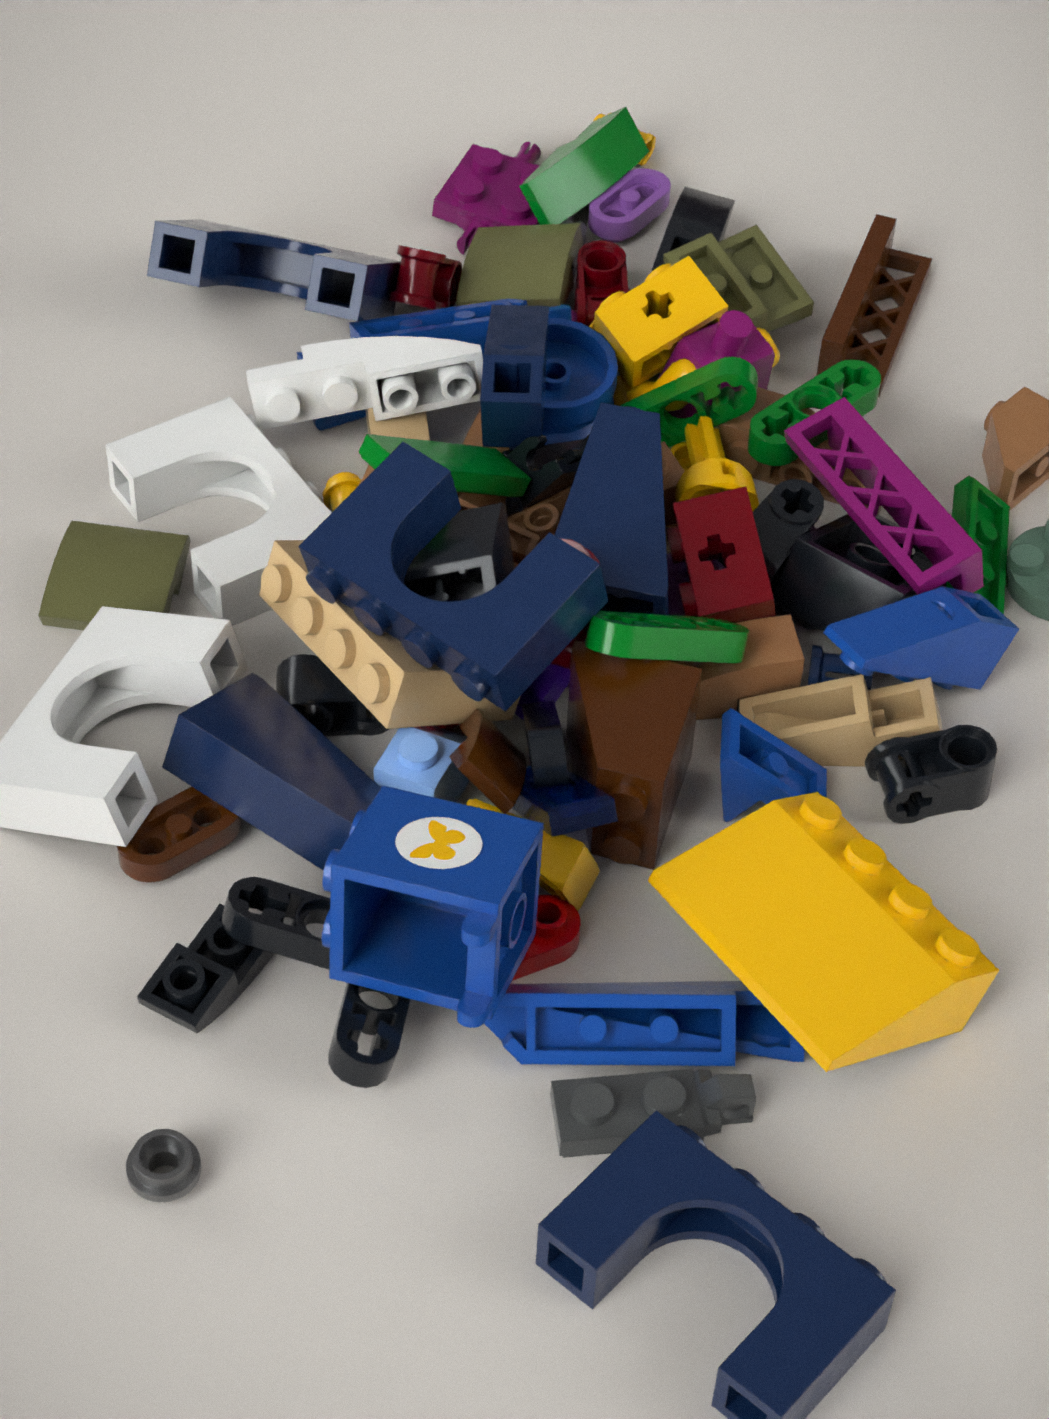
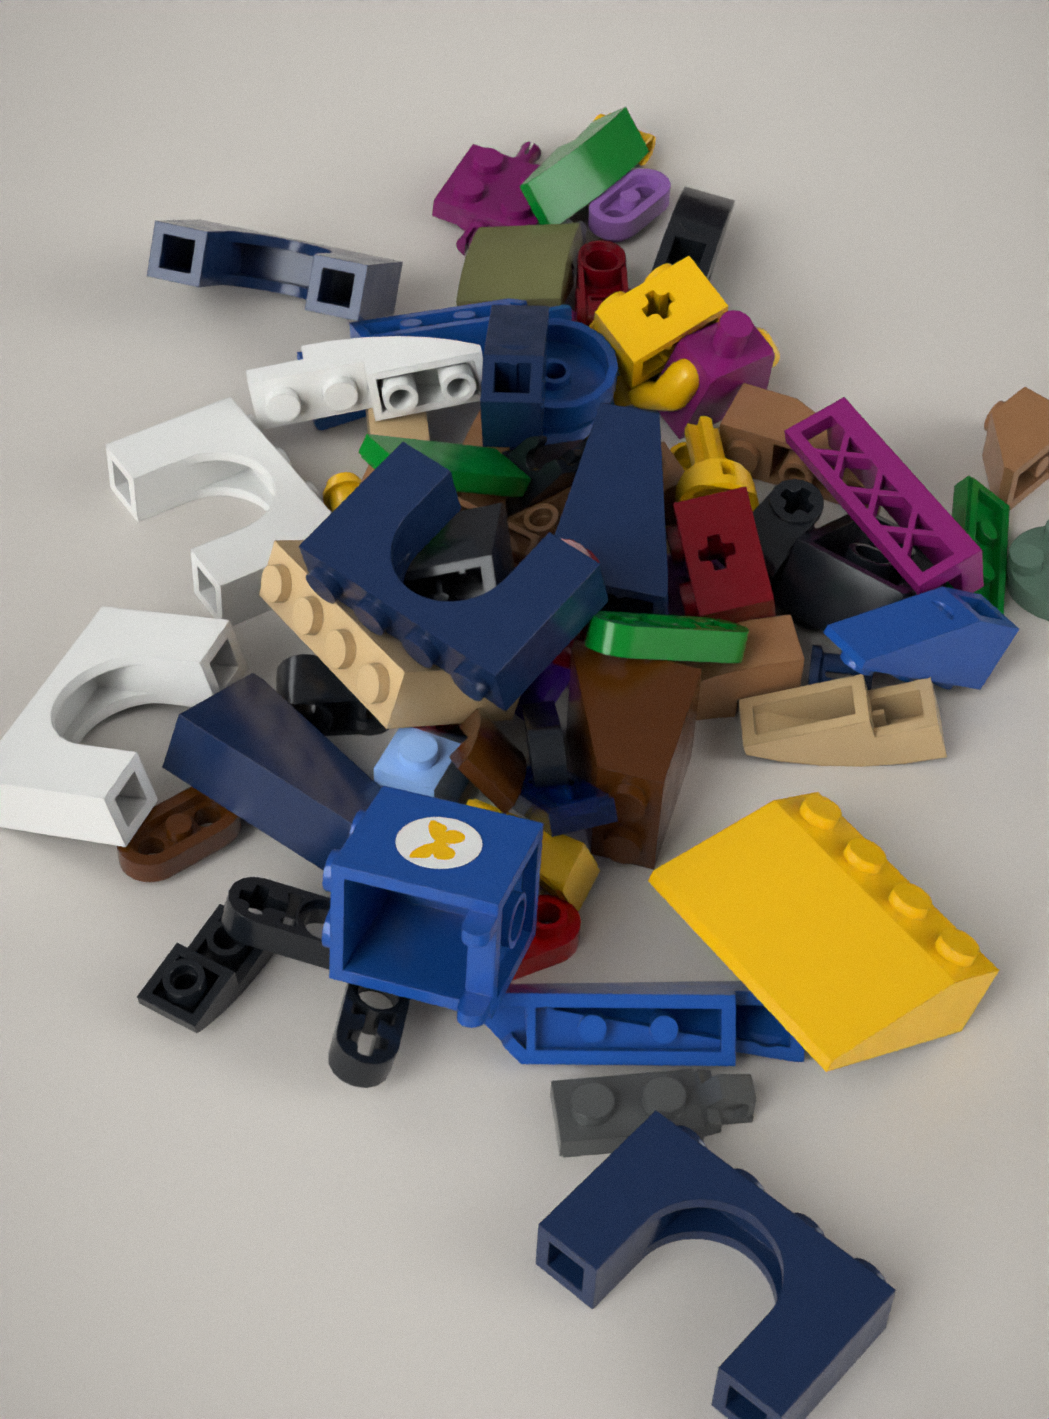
olive slope [38,521,191,631] -> none
flat silver plate [126,1129,201,1202] -> none
dark red piece [388,245,462,309] -> none
green beam [620,357,758,448] -> none
olive slope [663,225,814,332] -> none
blue slope [720,708,827,822] -> none
green beam [747,360,881,466] -> none
reddish brown fence [816,214,932,398] -> none
black piece [865,725,997,824] -> none

